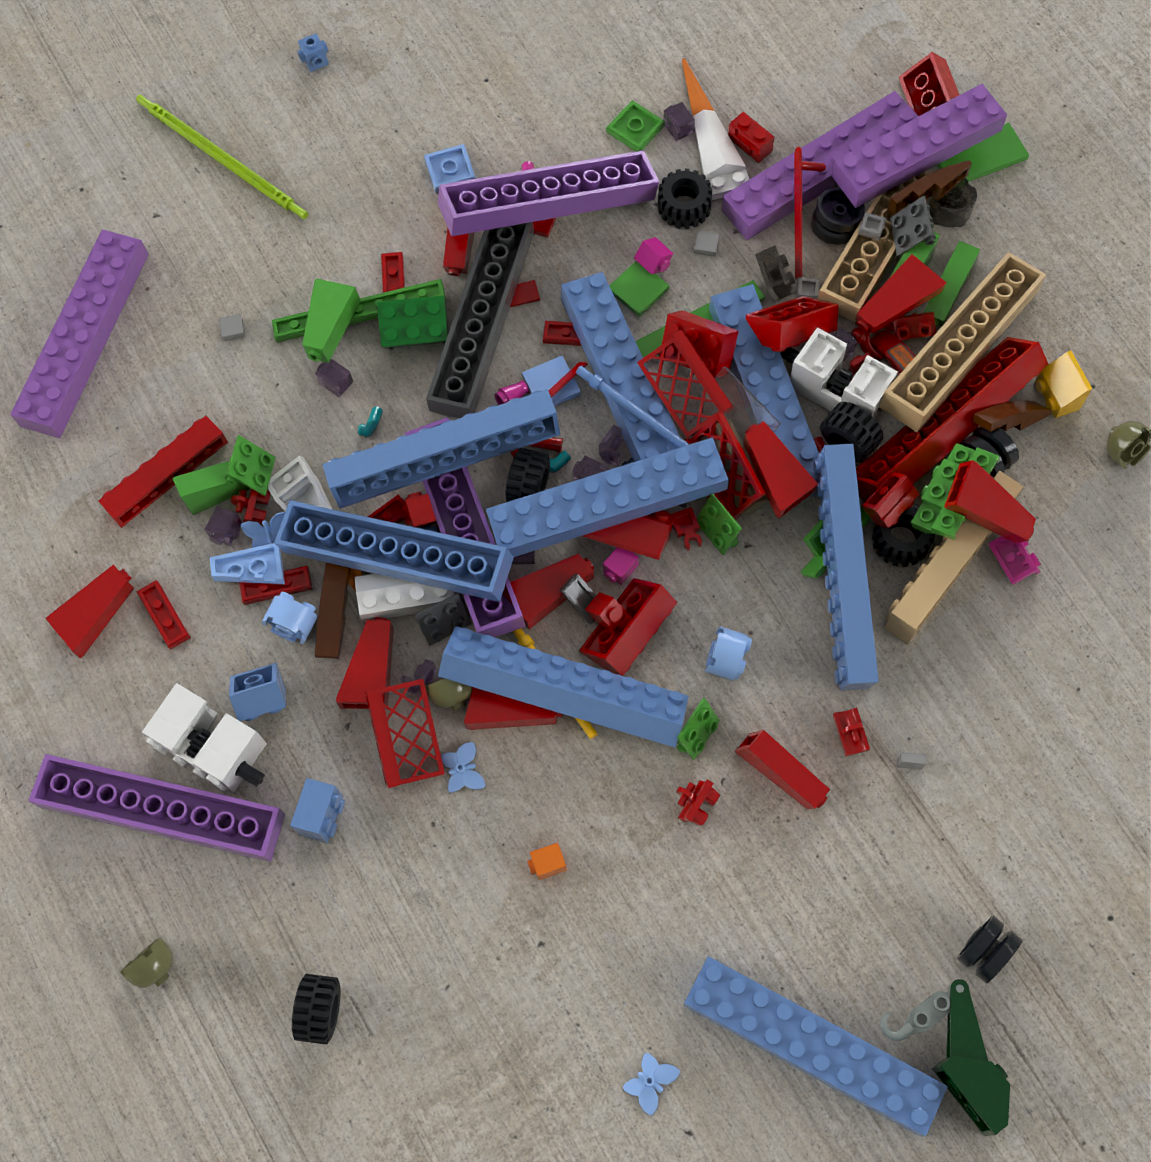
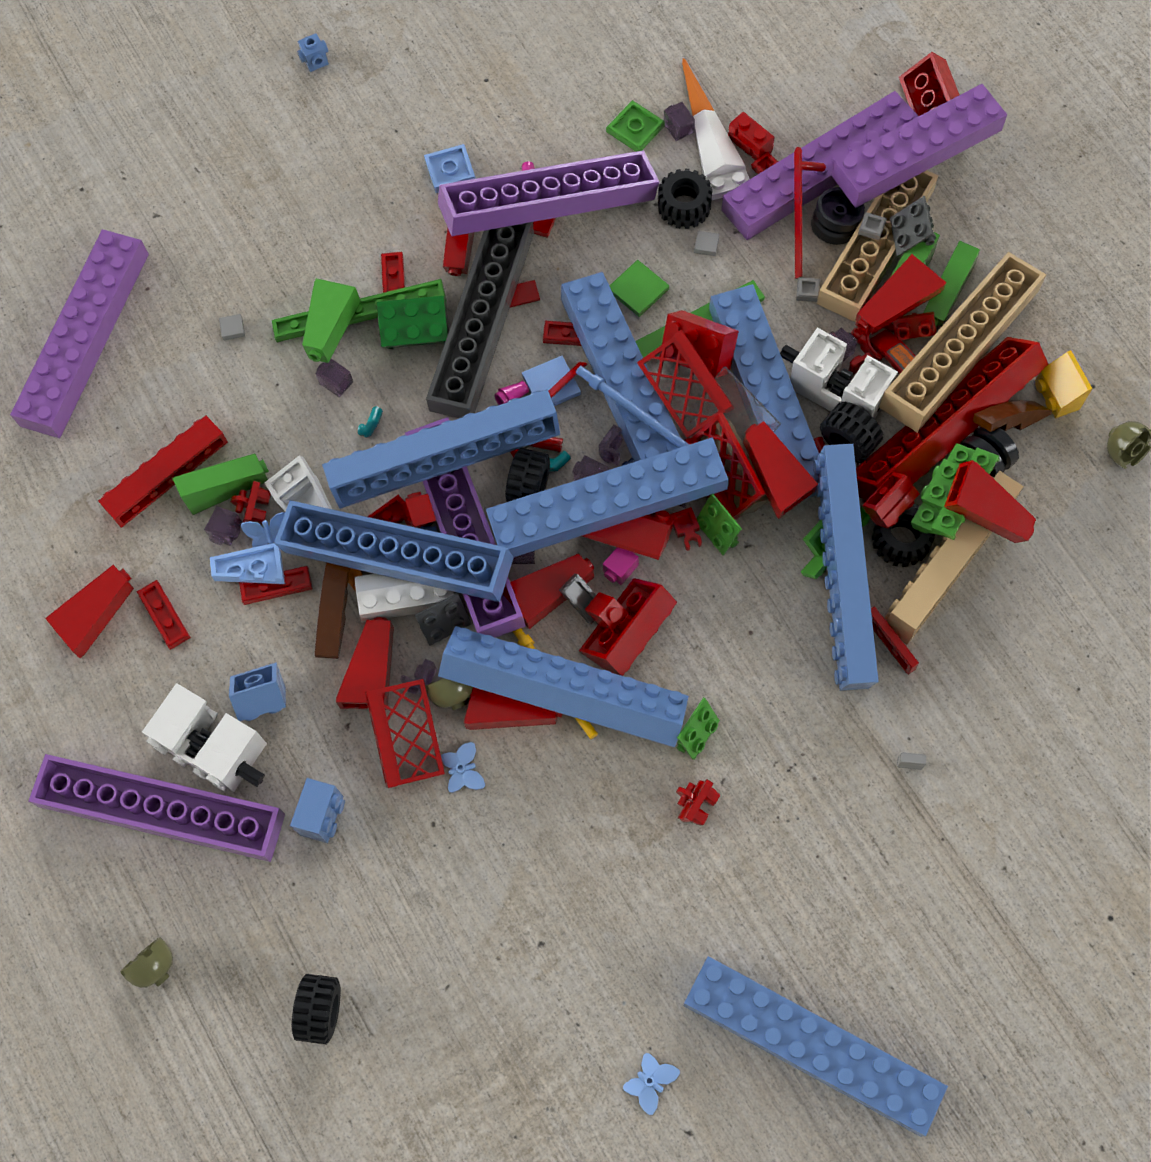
lime axle [136,94,309,220] -> none
bright green hinge [225,435,276,496] -> none
light blue brick [261,592,317,644] -> none
orange brick [527,843,567,880] -> none
dark pink brick [634,237,674,275] -> none
light blue brick [705,626,752,681] -> none
red slope [734,730,830,809] -> none
red slope [746,296,839,352] -> none
clear smoke brick [755,245,796,302] -> none
red hips [833,707,870,757] -> none
dark green slope [880,979,1010,1136] -> none
reddish brown slope [887,160,972,216] -> none
clear smoke brick [929,178,977,227] -> none
bright green tile [937,123,1029,187] -> none
black wheel [957,915,1023,984] -> none
dark pink bracket [988,536,1041,585] -> none
none -> red tile [751,151,779,174]
none -> red tile [871,606,919,675]

